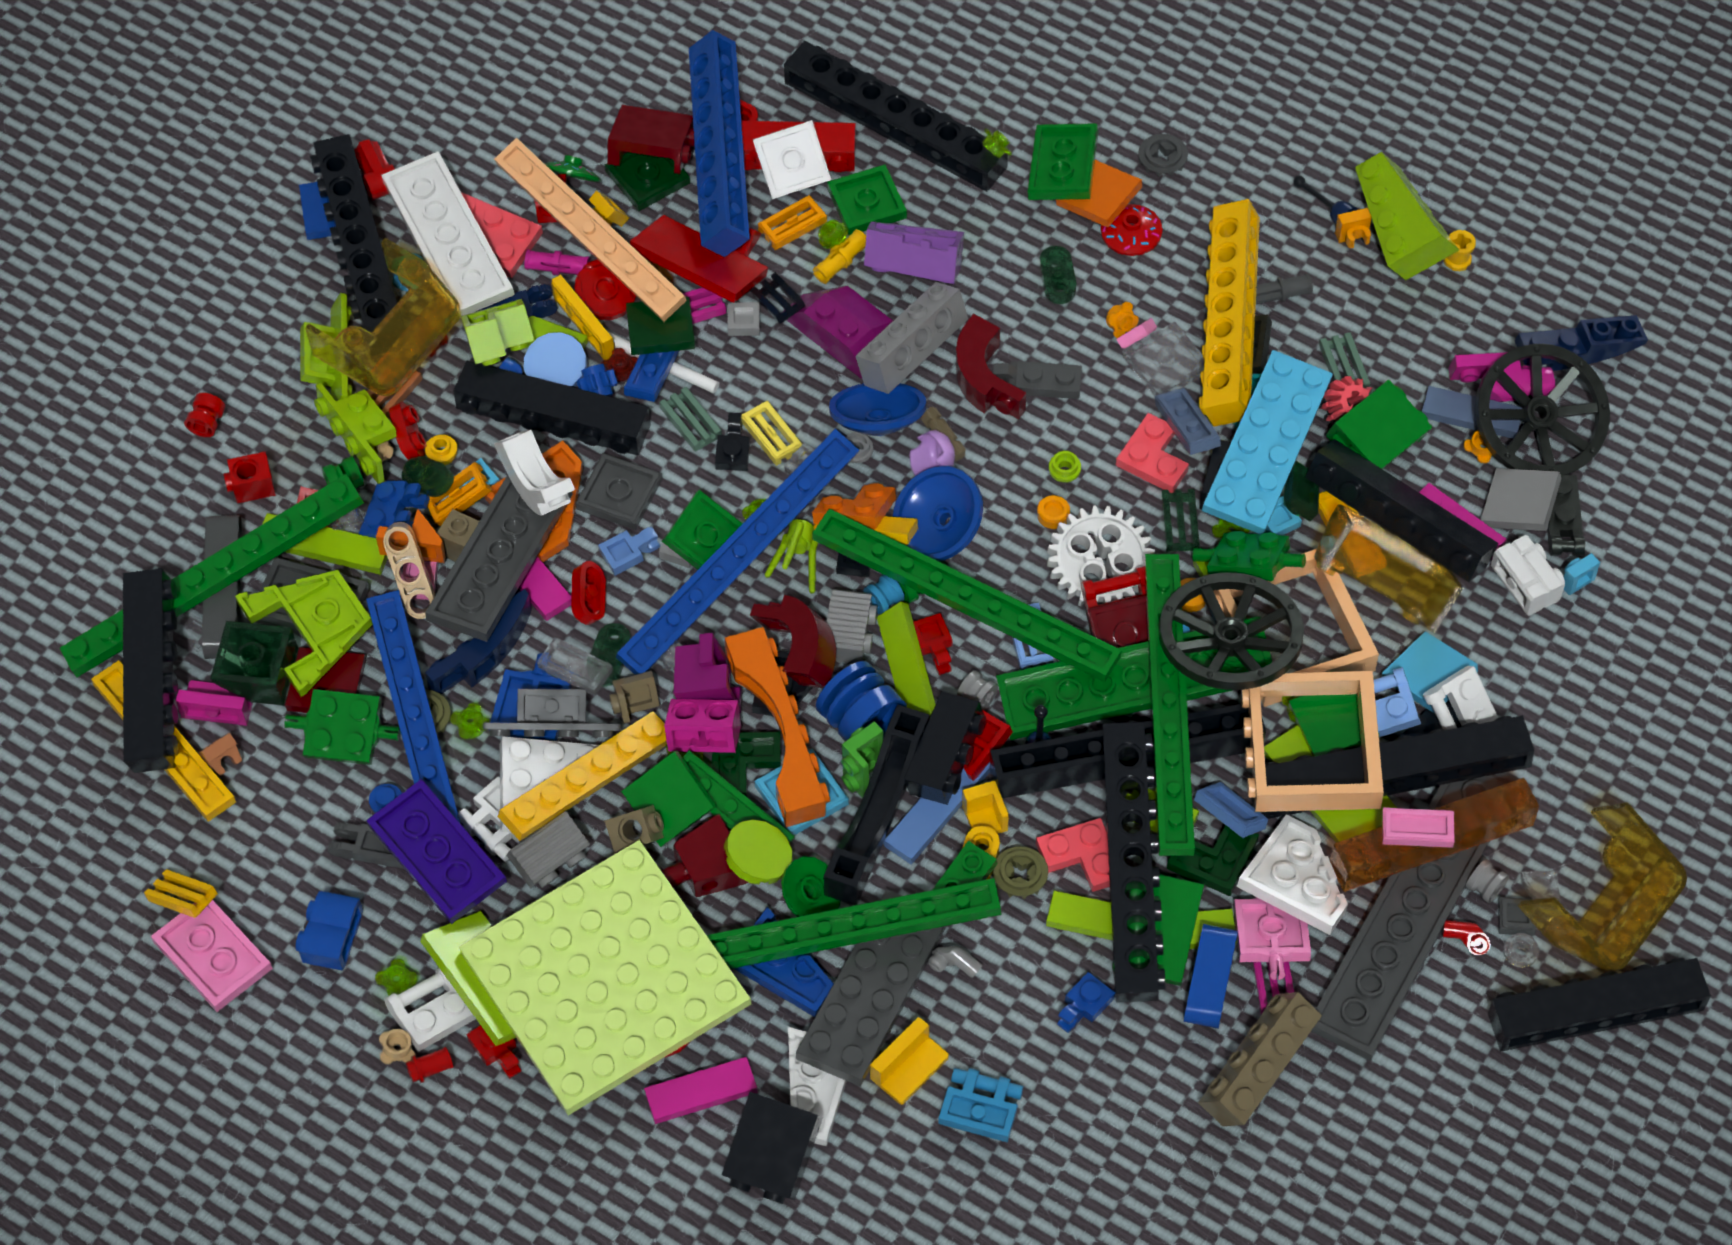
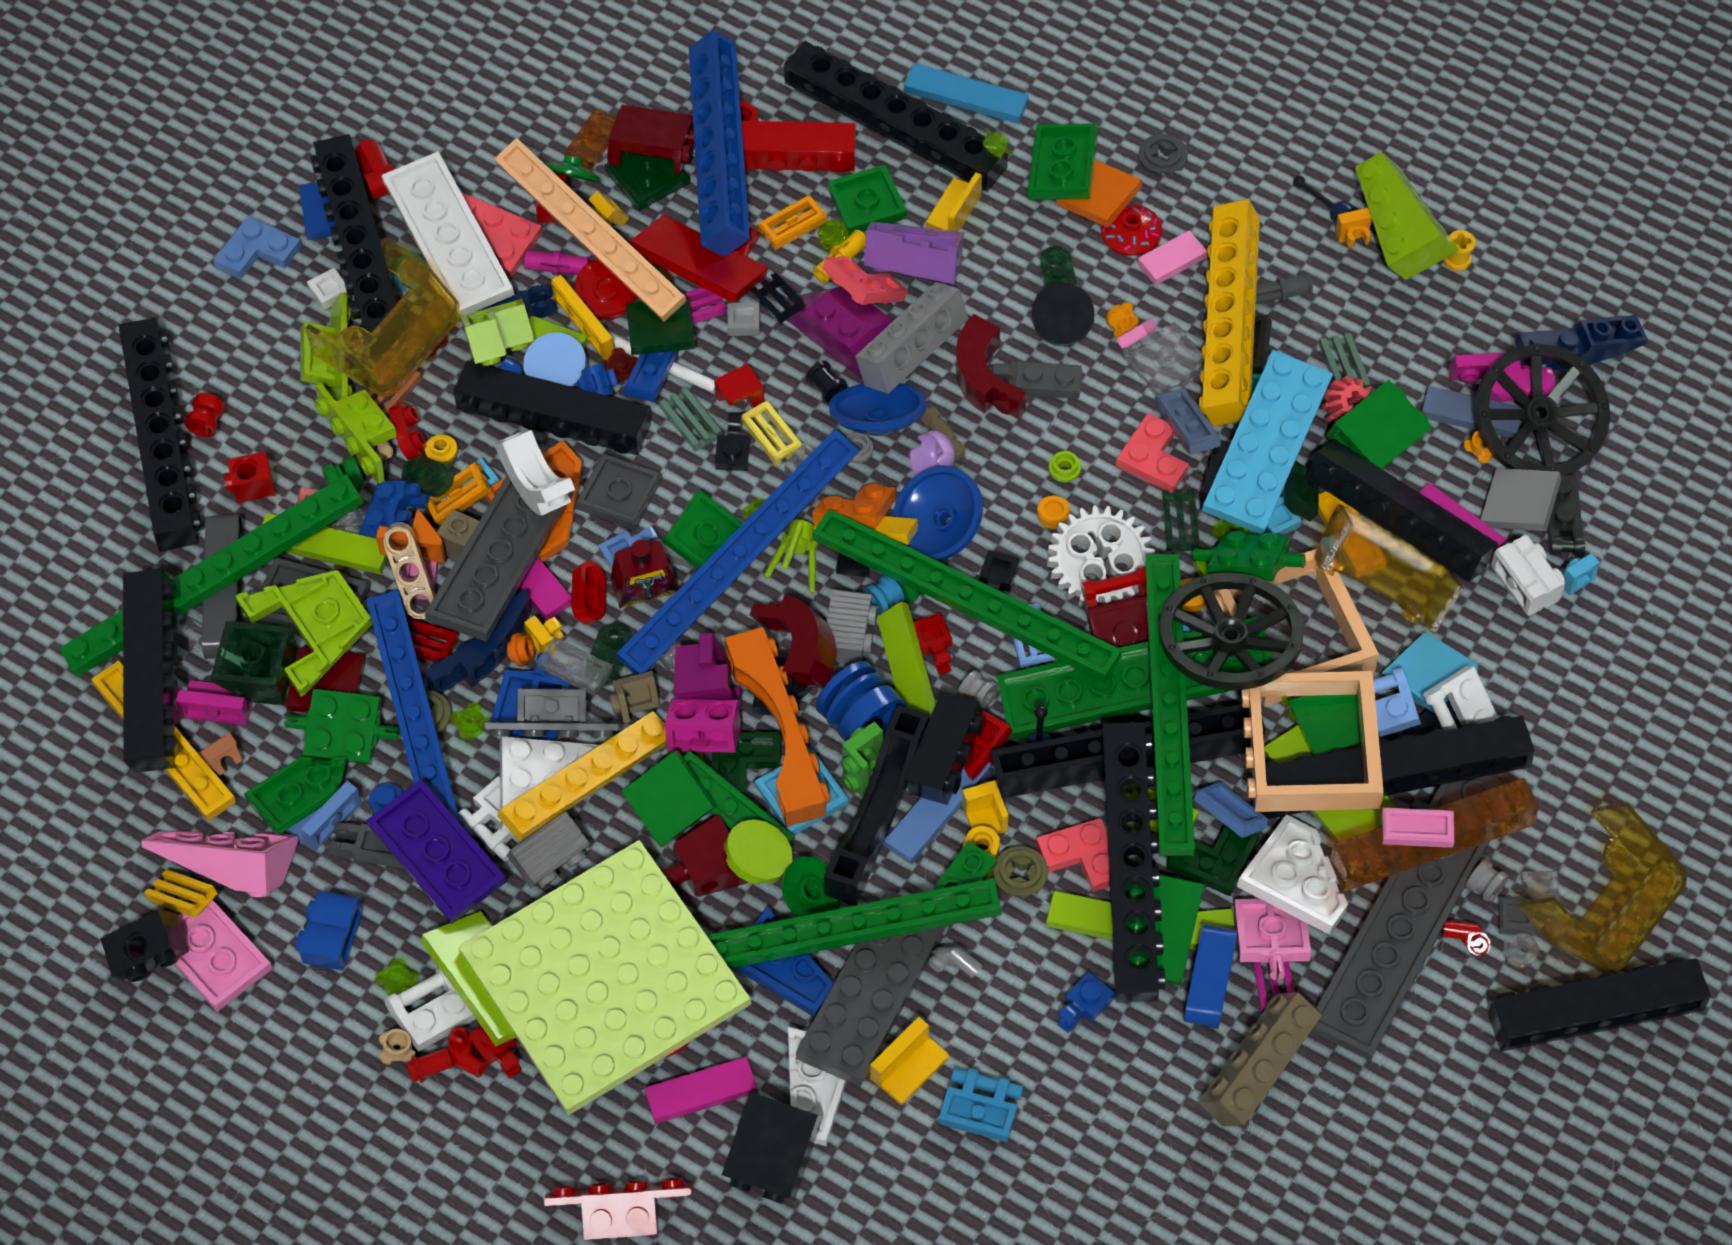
dark tan brick [604,805,664,853] -> none
white tile [753,120,832,199] -> none
none -> black brick [100,910,189,982]
none -> black brick [118,317,202,552]
none -> bright pink wedge [141,831,298,897]
none -> medium blue plate [213,216,302,279]
none -> green tile [244,757,347,836]
none -> medium blue panel [287,781,362,852]
none -> white tile [307,268,351,310]
none -> red tile [407,618,459,662]
none -> red arm [448,1027,487,1078]
none -> orange plate [507,633,535,667]
none -> yellow tile [524,616,564,658]
none -> bracket [544,1177,692,1240]
none -> clear orange plate [565,109,616,169]
none -> dark red torso [610,540,679,608]
none -> red panel [714,364,764,409]
none -> black bush [806,360,848,403]
none -> coral plate [822,256,908,305]
none -> dark azure tile [904,63,1029,124]
none -> yellow panel [926,172,982,231]
none -> black plate [979,550,1020,592]
none -> black tile [1031,283,1095,347]
none -> bright pink tile [1137,230,1208,286]

